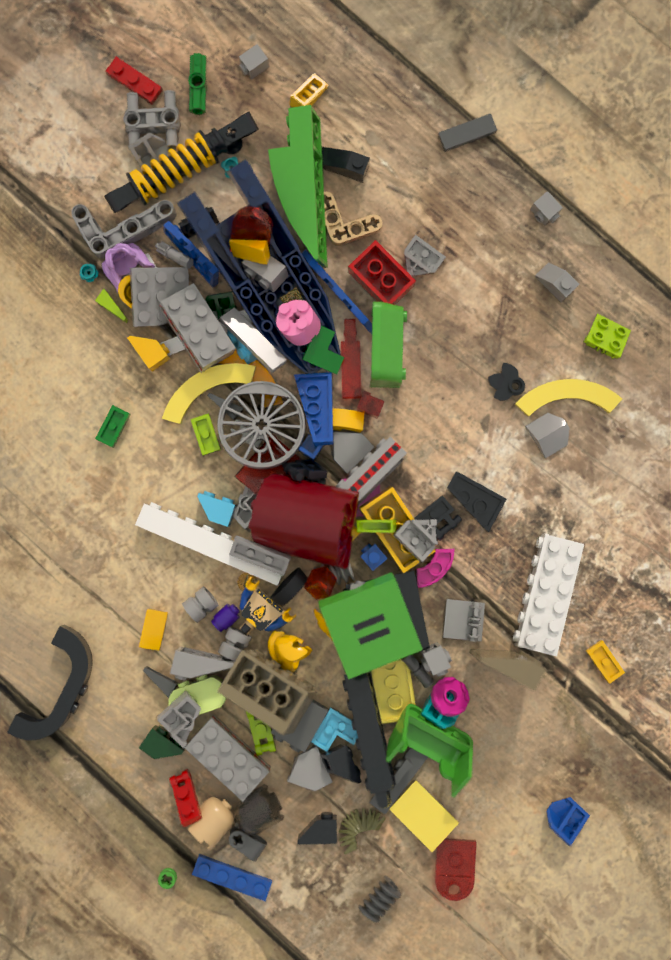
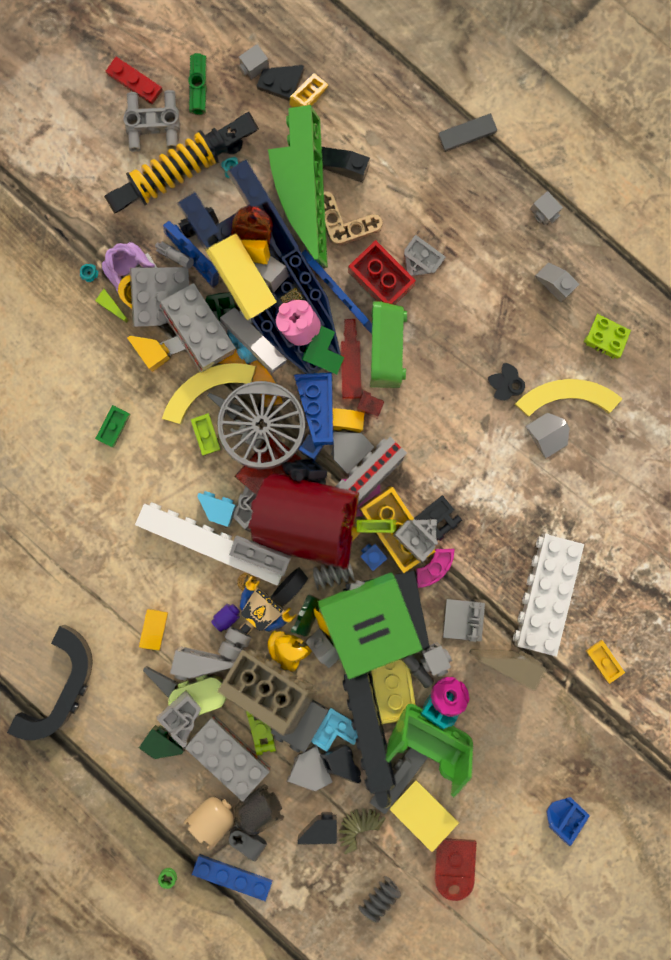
light grey beam [71,200,176,259] -> none
light grey slope [128,132,169,170] -> none
red plate [169,769,202,827] -> none
light grey wheel [182,586,219,623] -> none
clear red panel [304,566,337,600] -> none
black wing [447,471,507,533] -> none
none -> light yellow tile [205,234,277,320]
none -> black wing [257,65,304,101]
none -> dark green slope [290,594,321,636]
none -> light grey brick [305,628,340,668]

